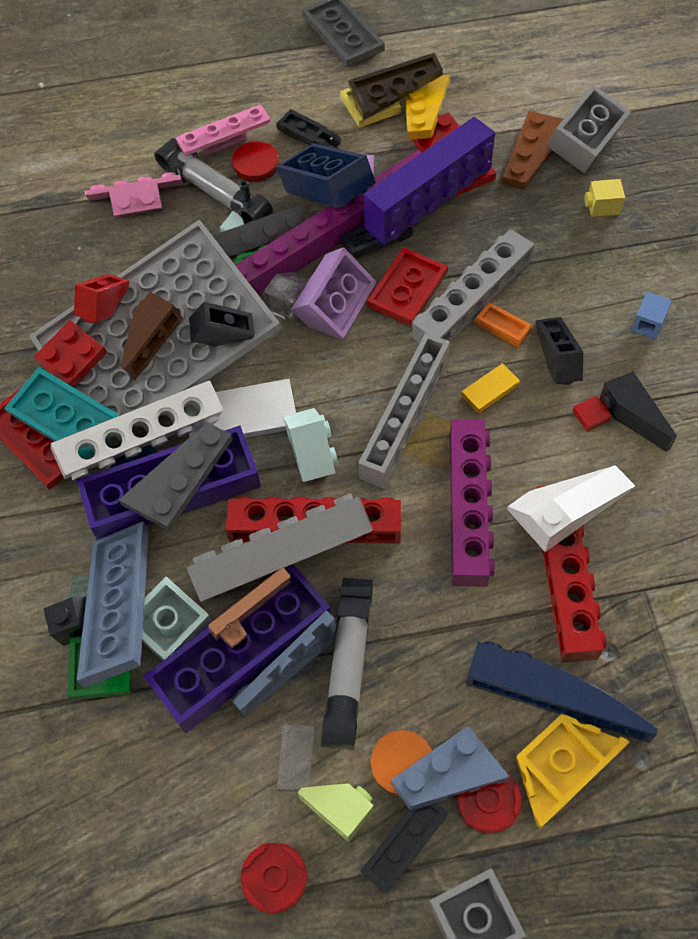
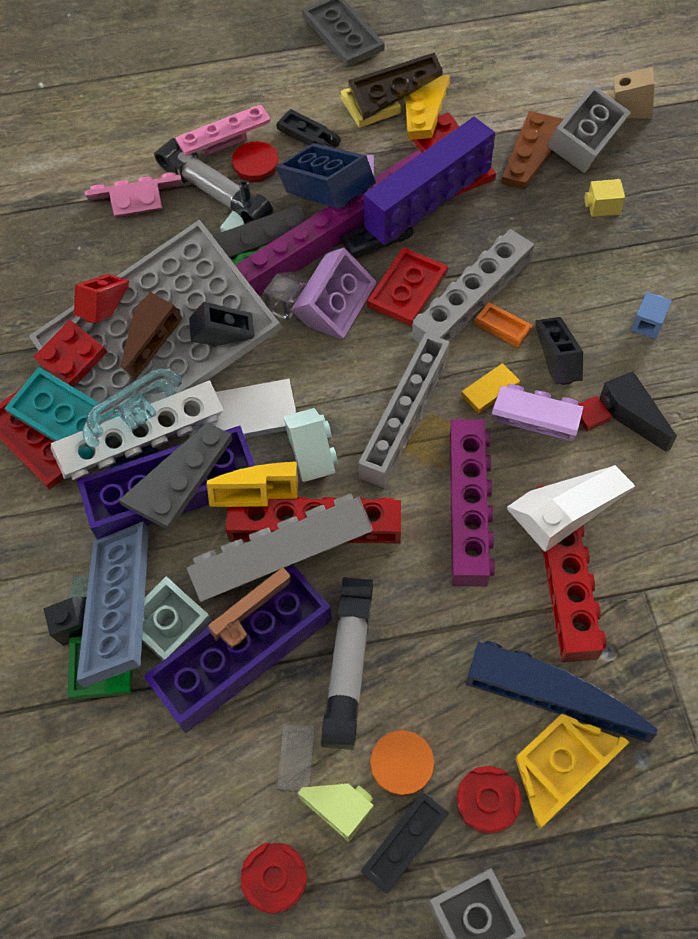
sand blue wing [233,610,337,718] -> none
sand blue wing [391,726,510,811] -> none
none -> clear light blue piece [83,368,182,448]
none -> yellow slope [207,462,298,507]
none -> lavender slope [492,384,583,442]
none -> tan torso [603,67,655,118]

